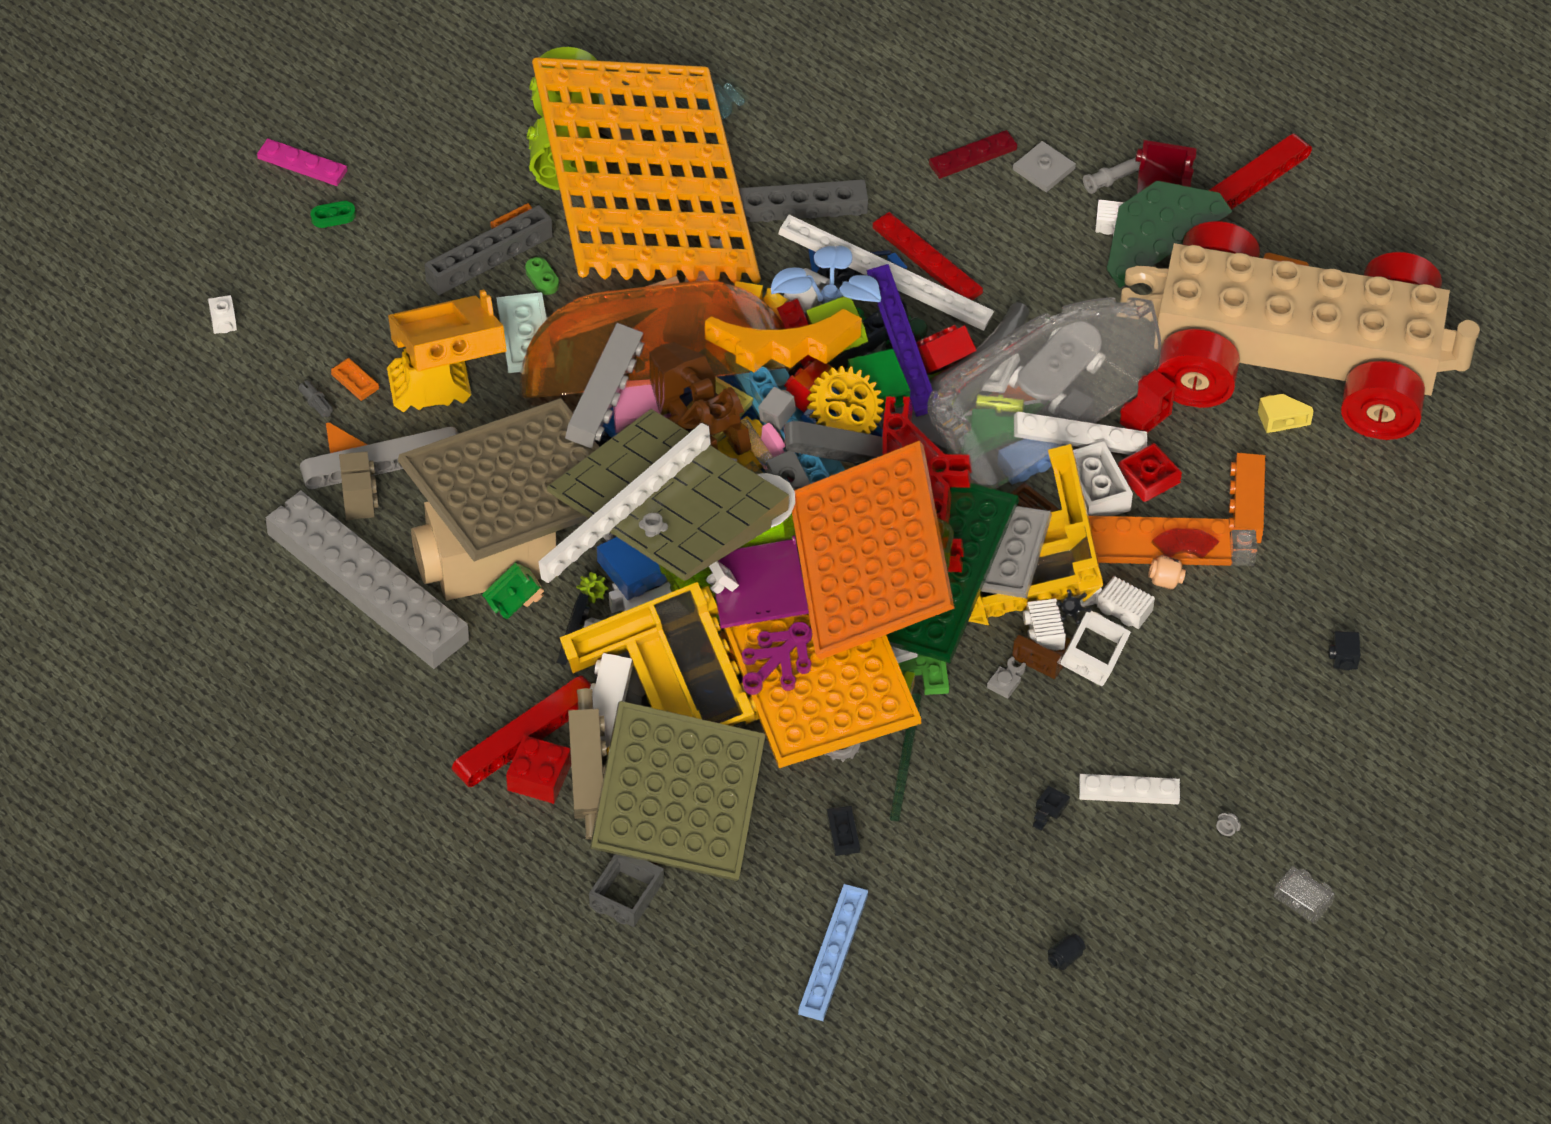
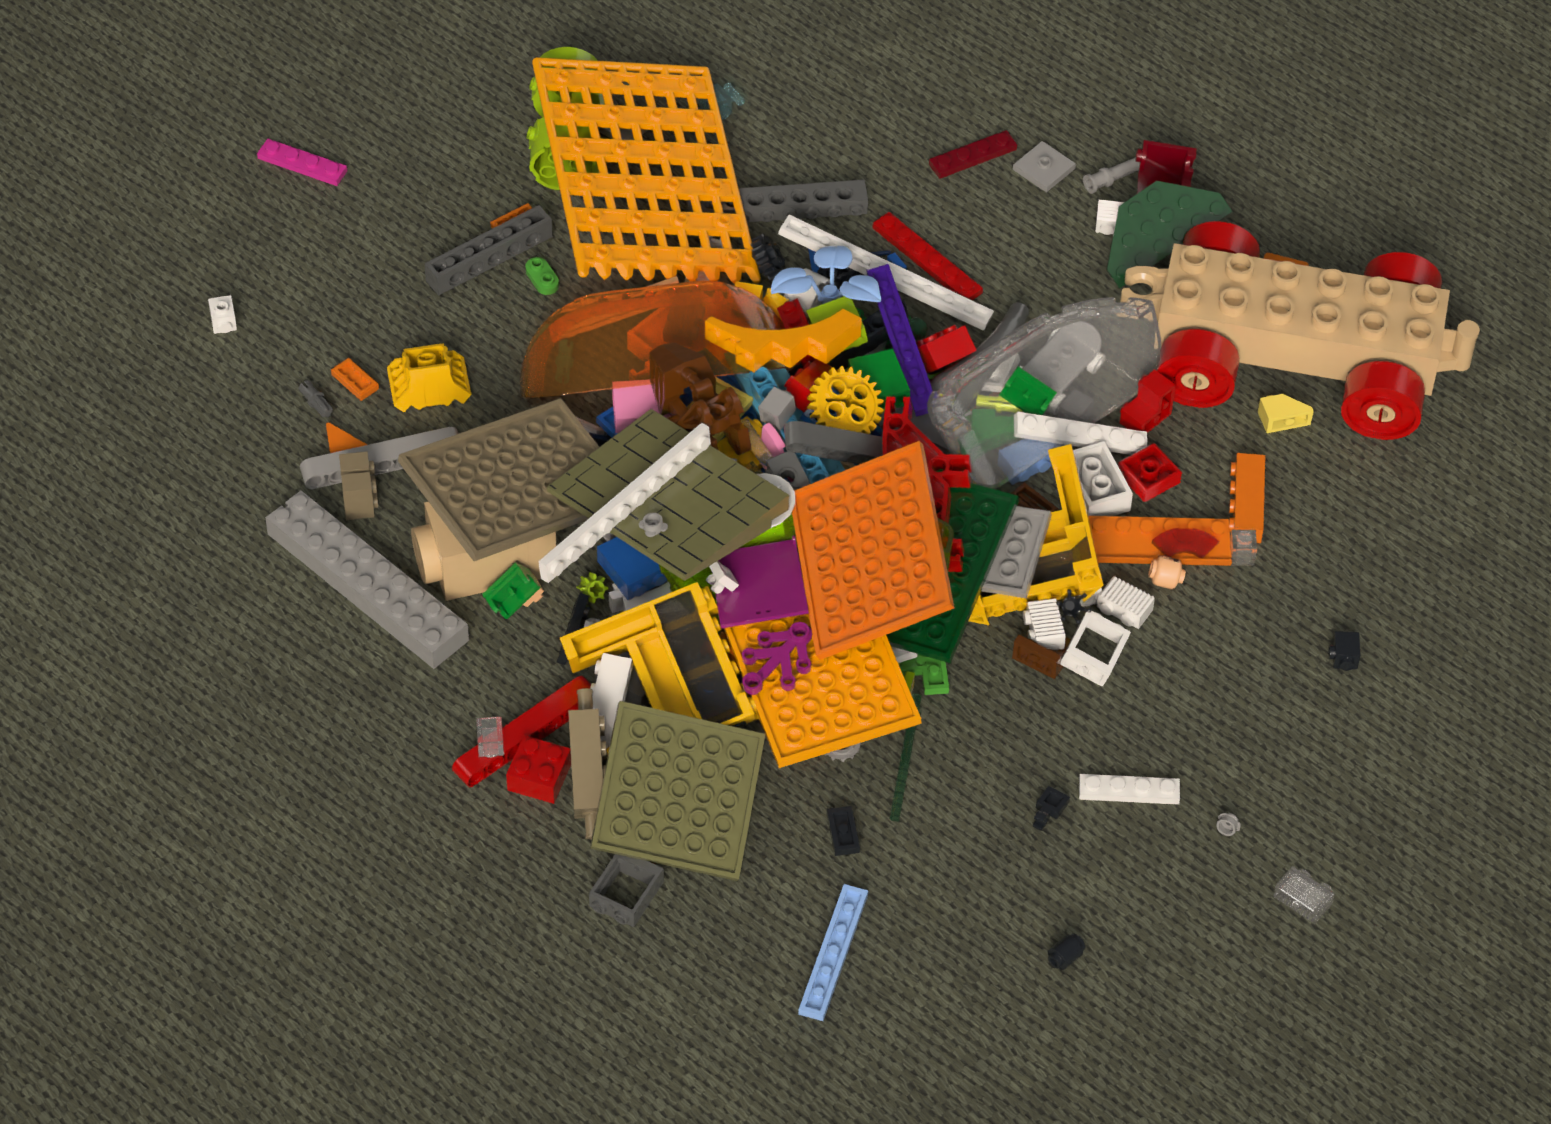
green plate [310,201,356,228] -> none
light orange piece [388,289,507,372] -> none
light aqua plate [496,292,554,373] -> none
light grey brick [565,323,645,449] -> none
light grey plate [987,657,1026,699] -> none
red beam [1208,133,1312,210] -> none
none -> clear brick [476,717,504,758]
none -> black gear [751,234,785,281]
none -> green hinge [999,366,1057,415]

